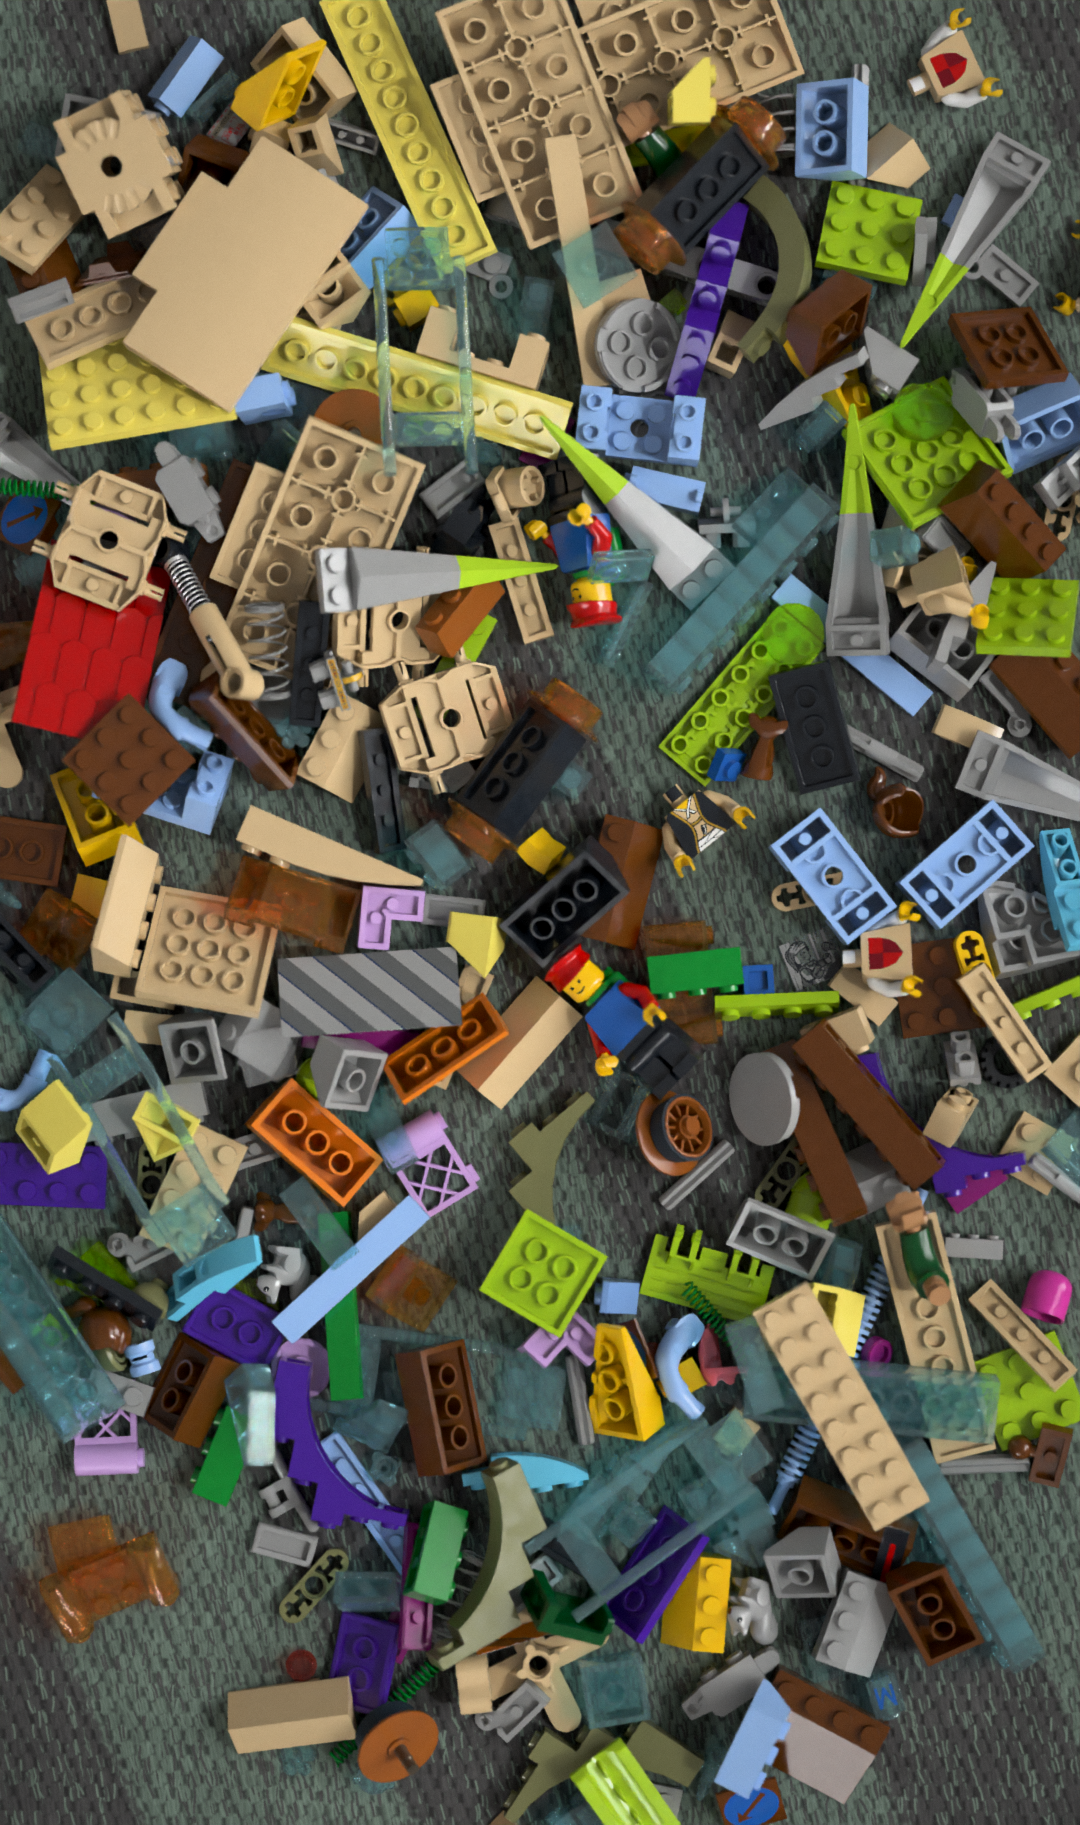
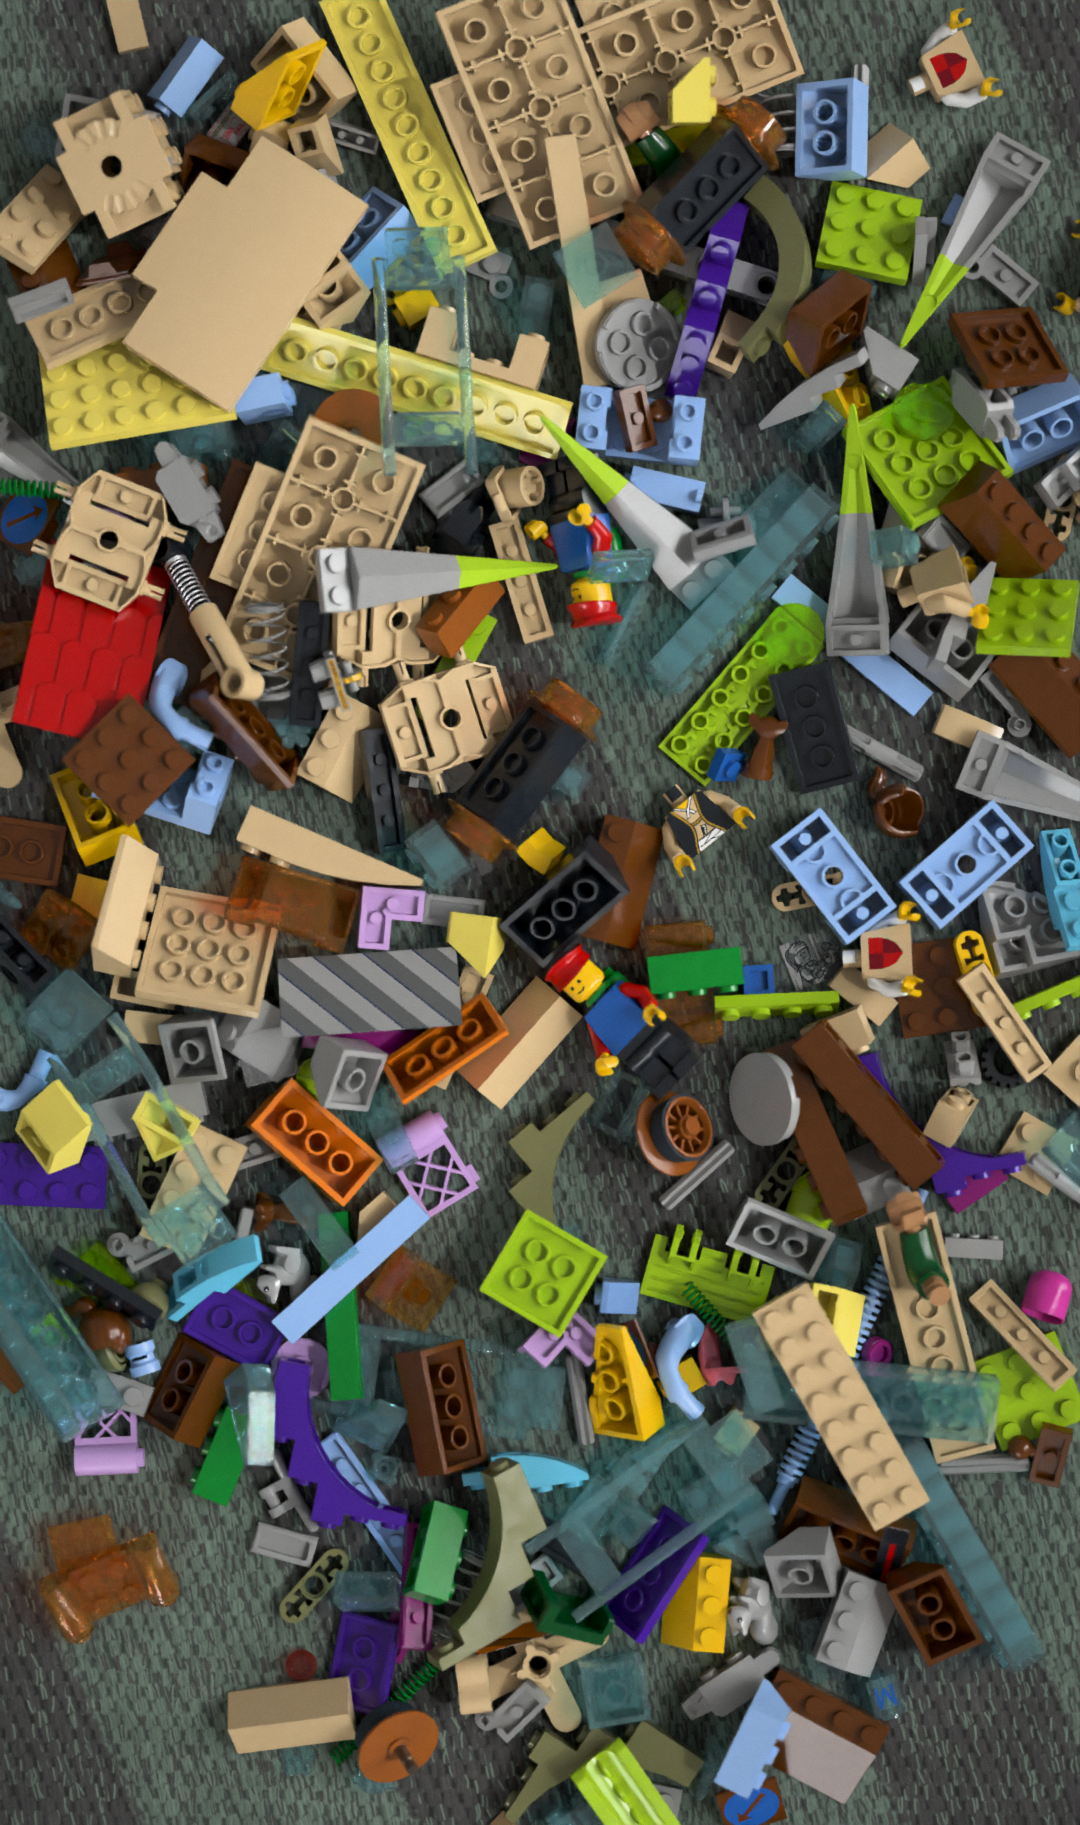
none -> reddish brown plate [613,384,673,453]
none -> light grey brick [689,514,757,563]

